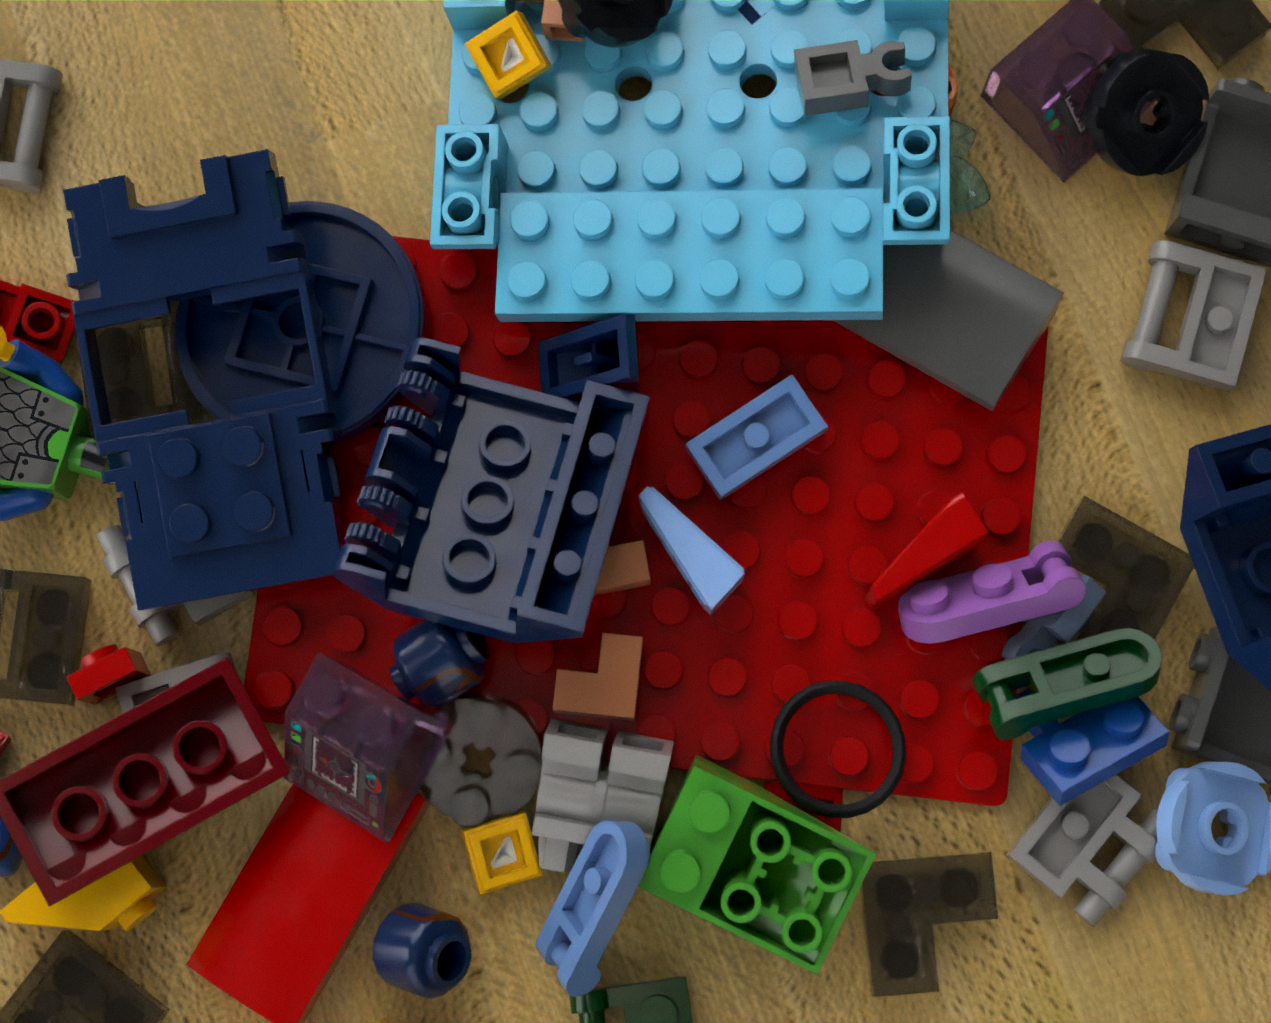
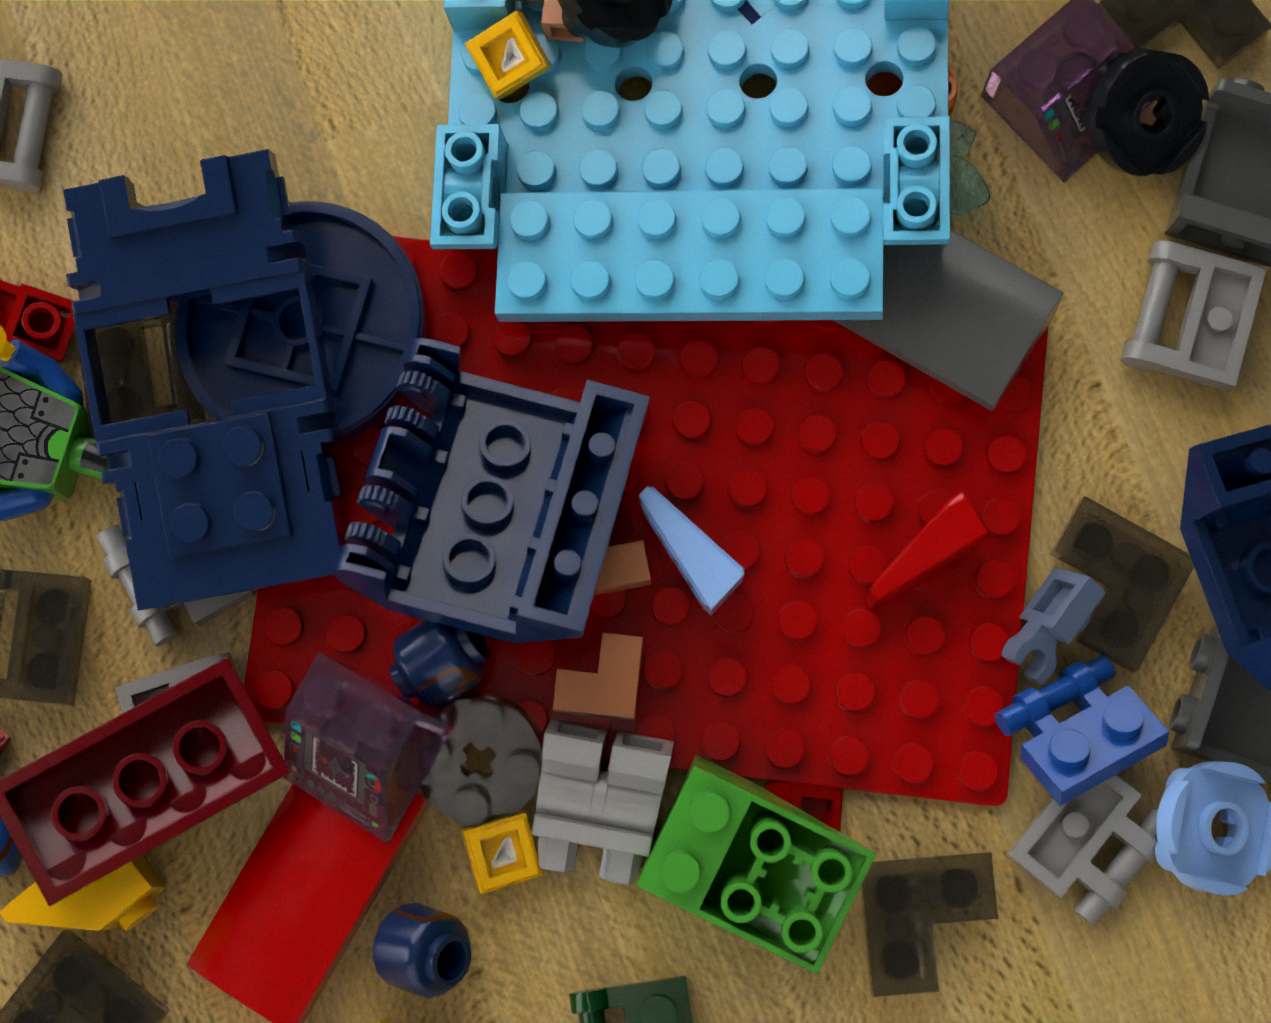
red plate [66,644,151,704] -> none
medium blue plate [536,820,650,997] -> none
dark blue slope [538,313,640,402] -> none
medium blue plate [685,375,828,501] -> none
black tyre [770,681,906,818] -> none
dark grey plate [794,40,912,116] -> none
medium lavender plate [898,540,1087,644] -> none
dark green plate [972,628,1162,740] -> none

